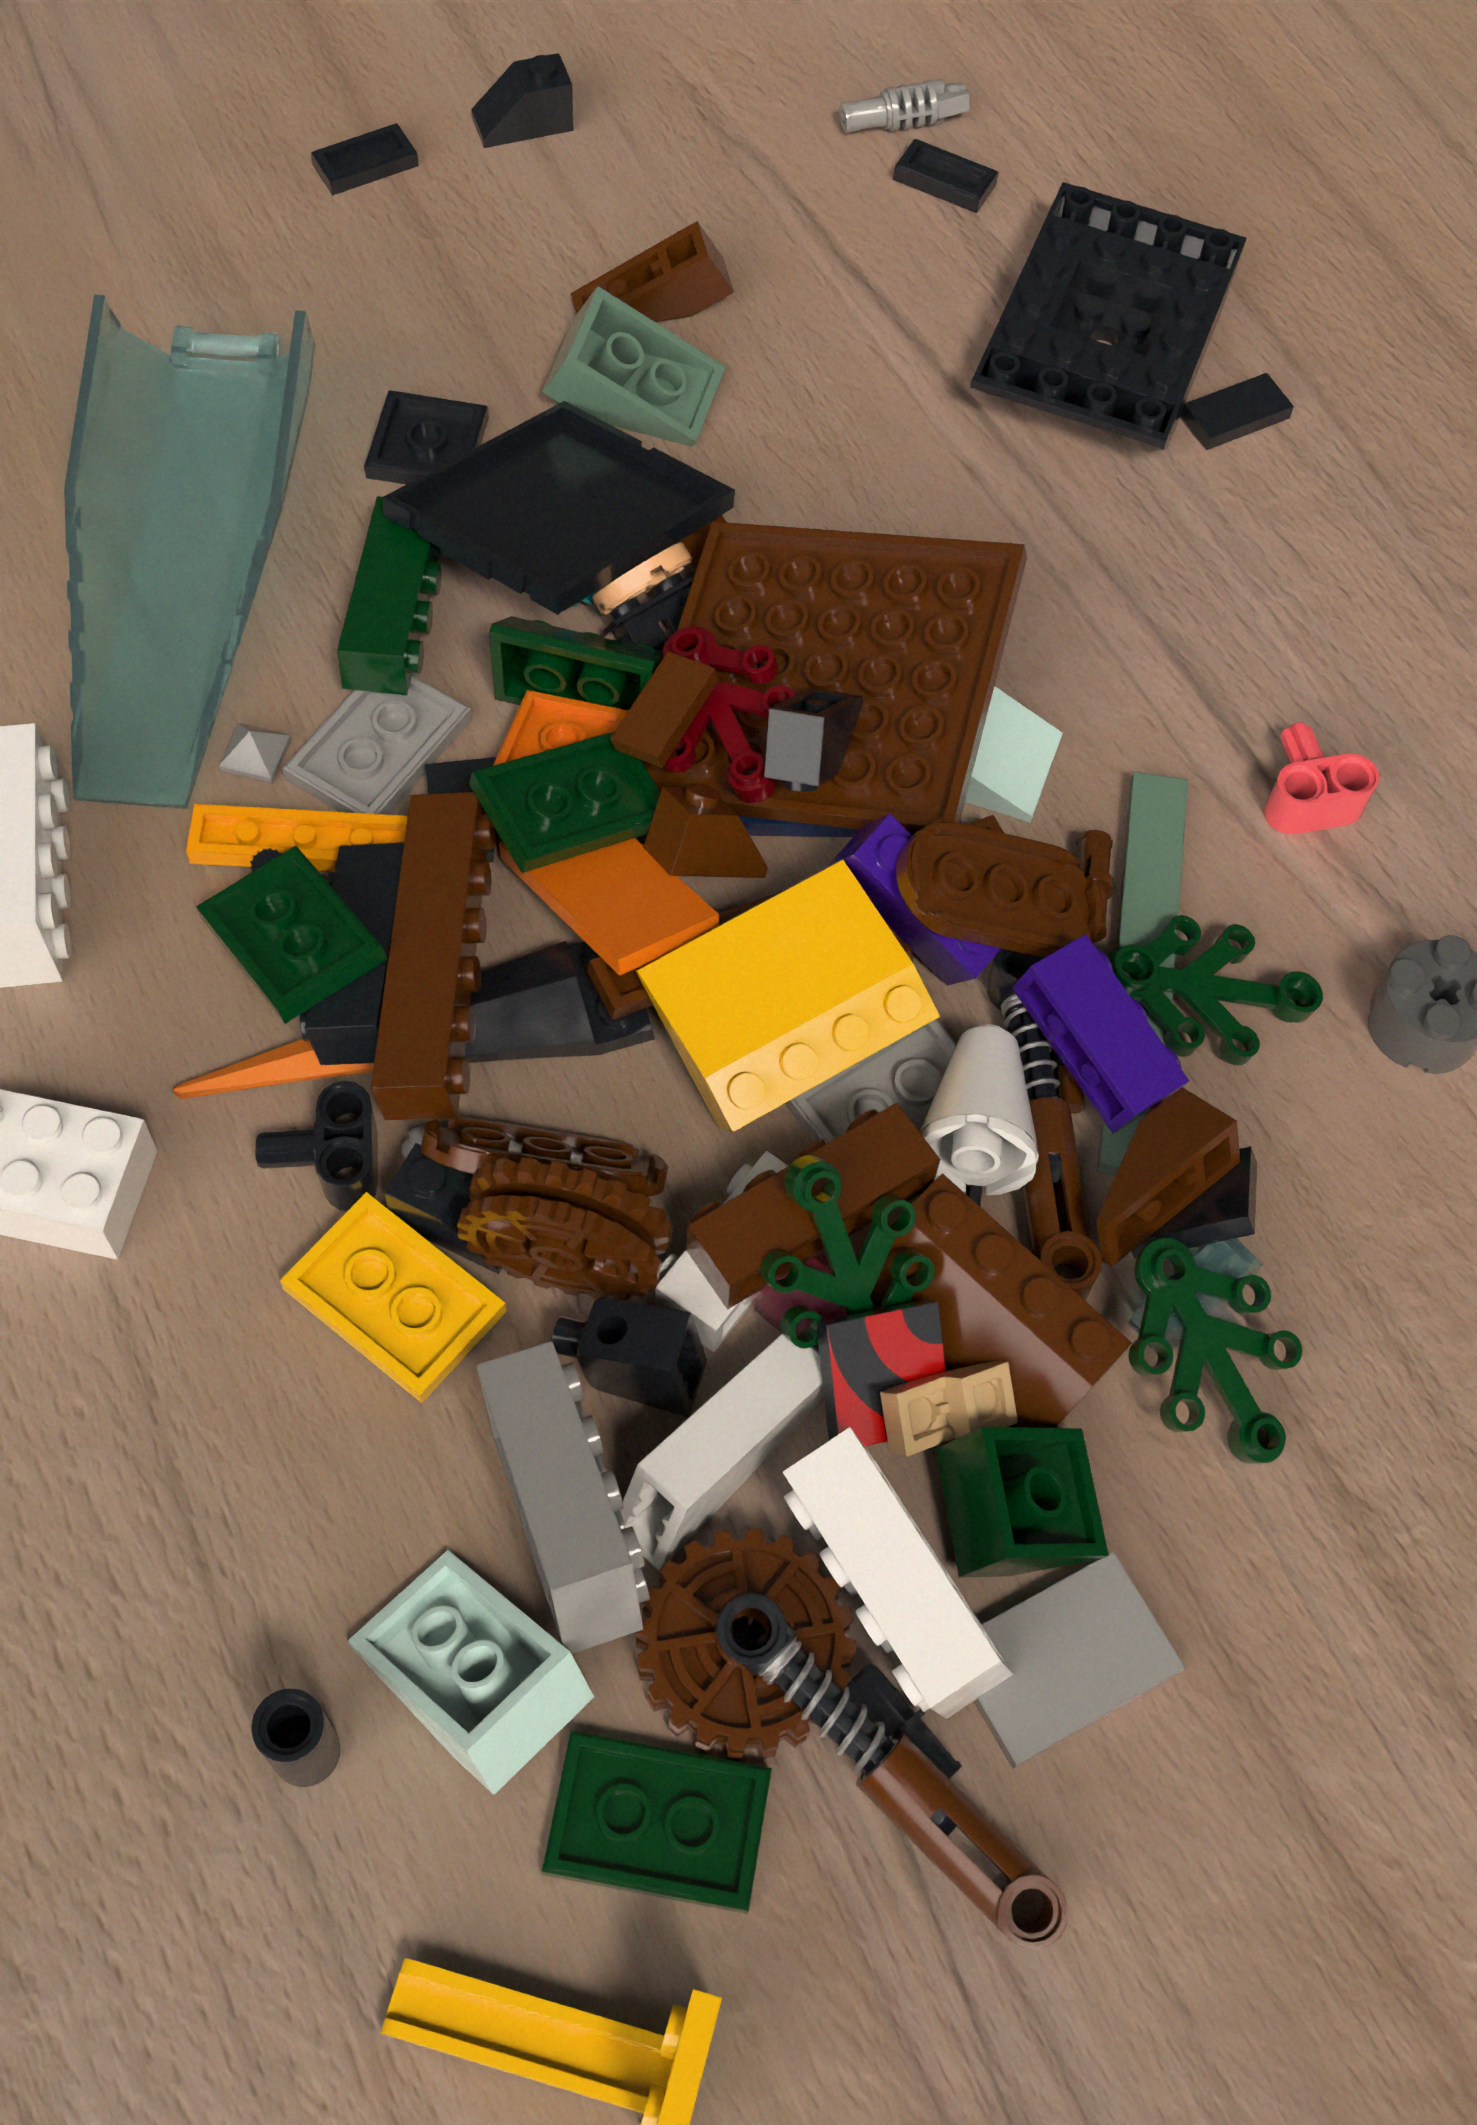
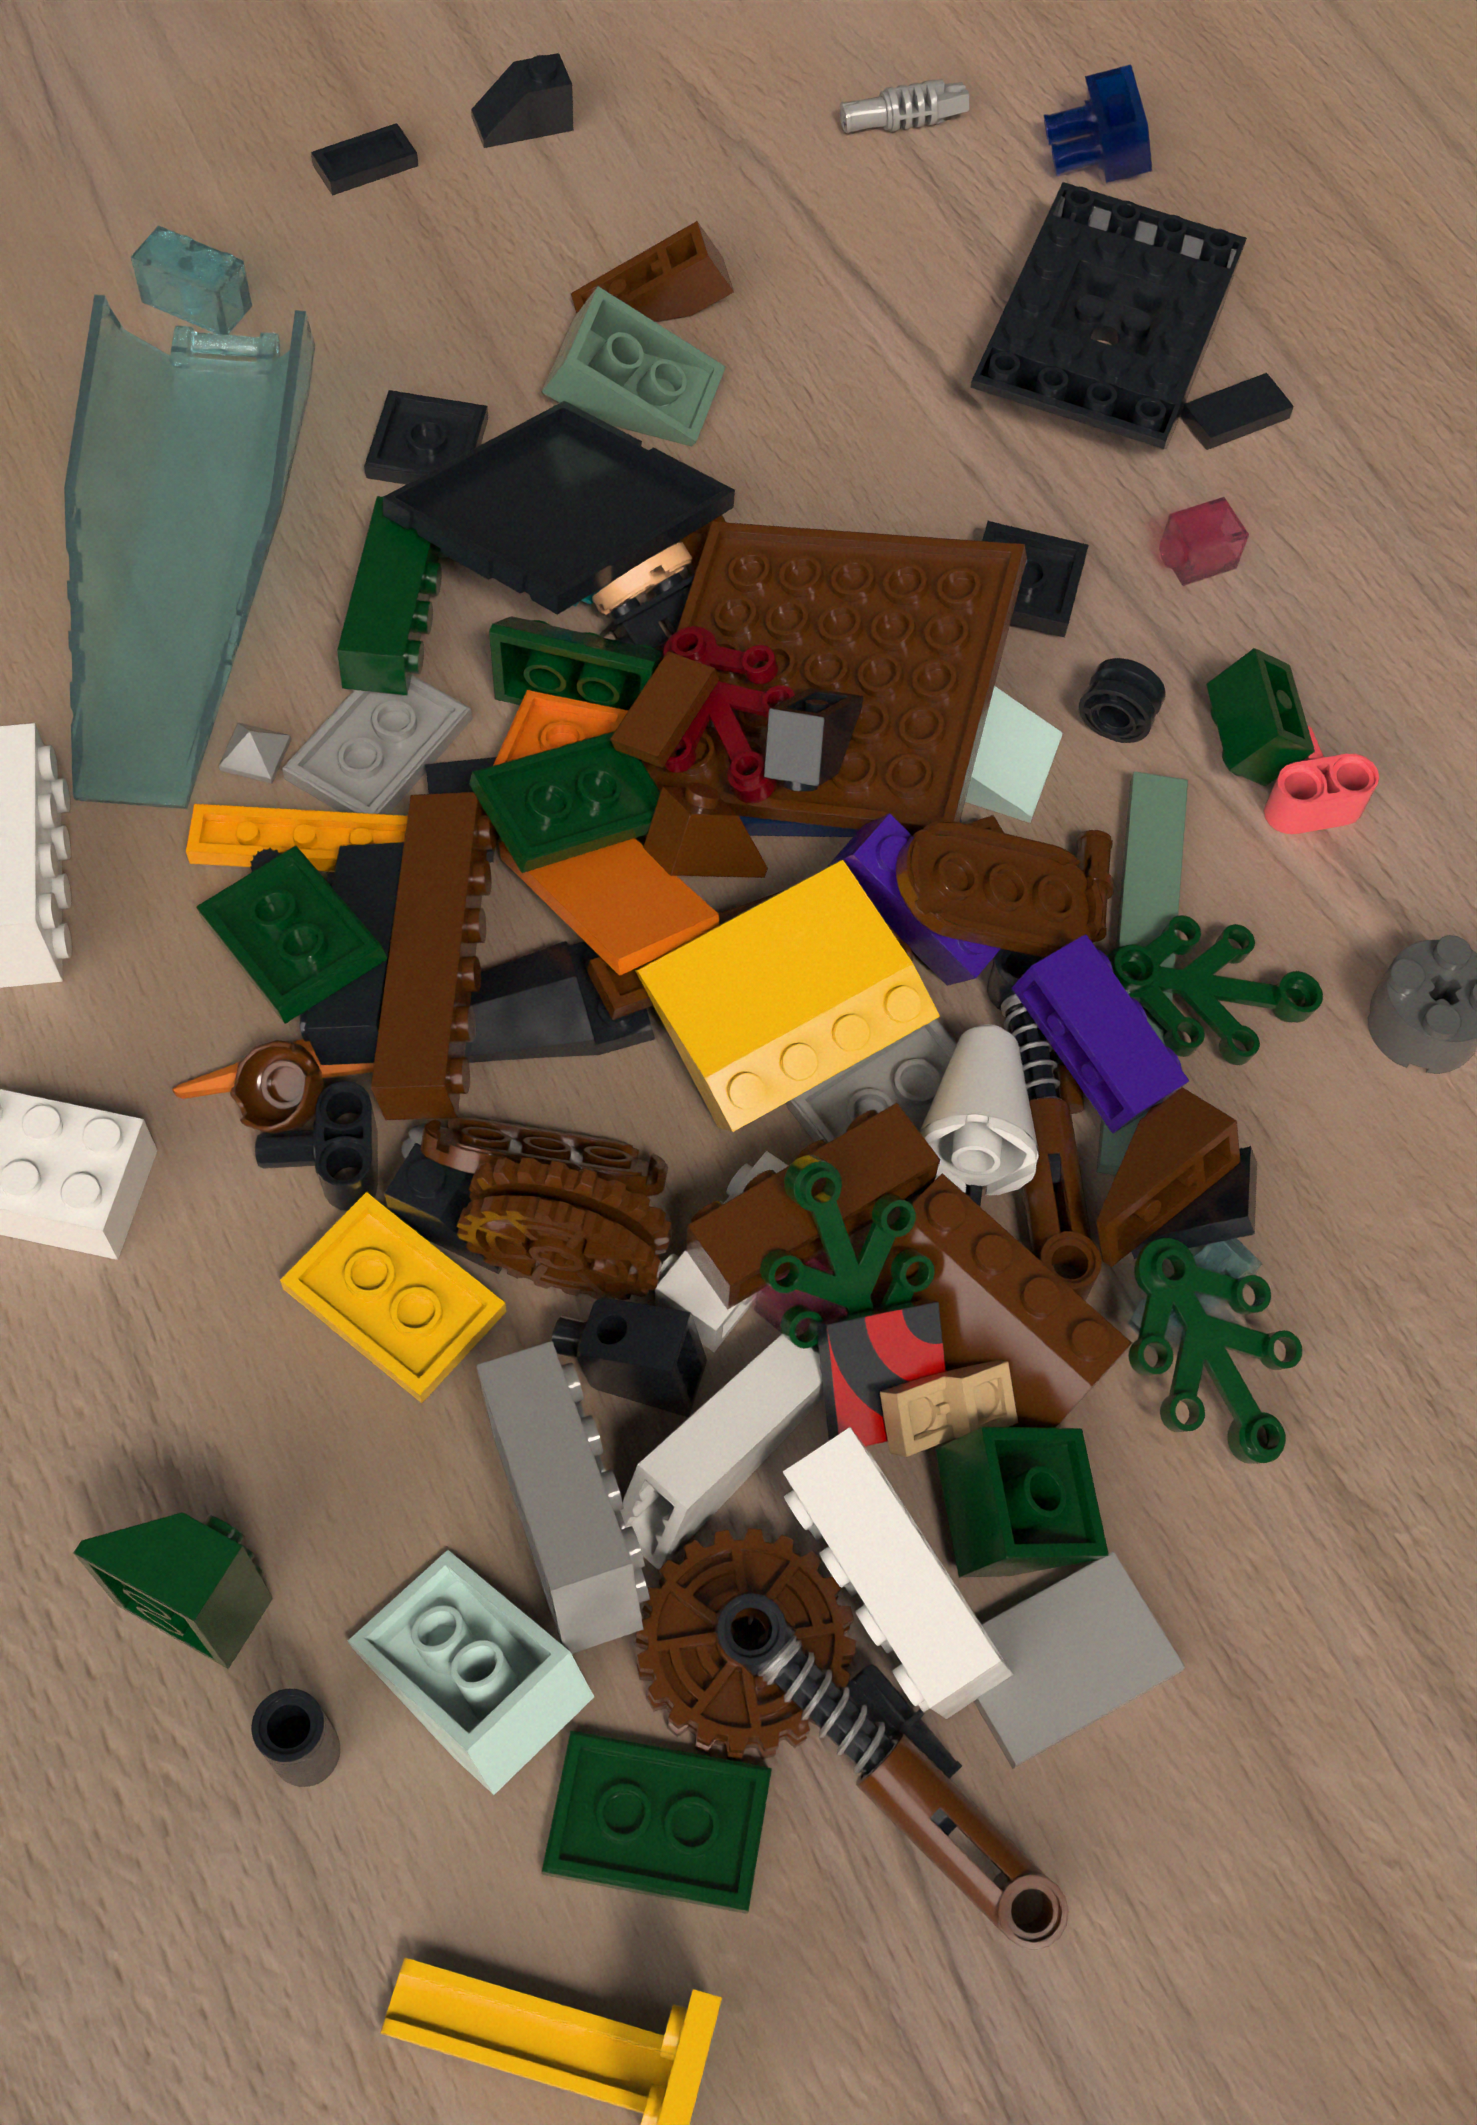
black tile [893,139,999,213] -> none
none -> dark green slope [73,1512,273,1669]
none -> clear light blue brick [131,225,252,338]
none -> reddish brown hair [230,1040,324,1134]
none -> black plate [982,521,1089,638]
none -> clear blue brick [1043,64,1152,183]
none -> black wheel [1079,658,1166,743]
none -> clear pink brick [1159,497,1249,586]
none -> dark green brick [1206,648,1315,786]

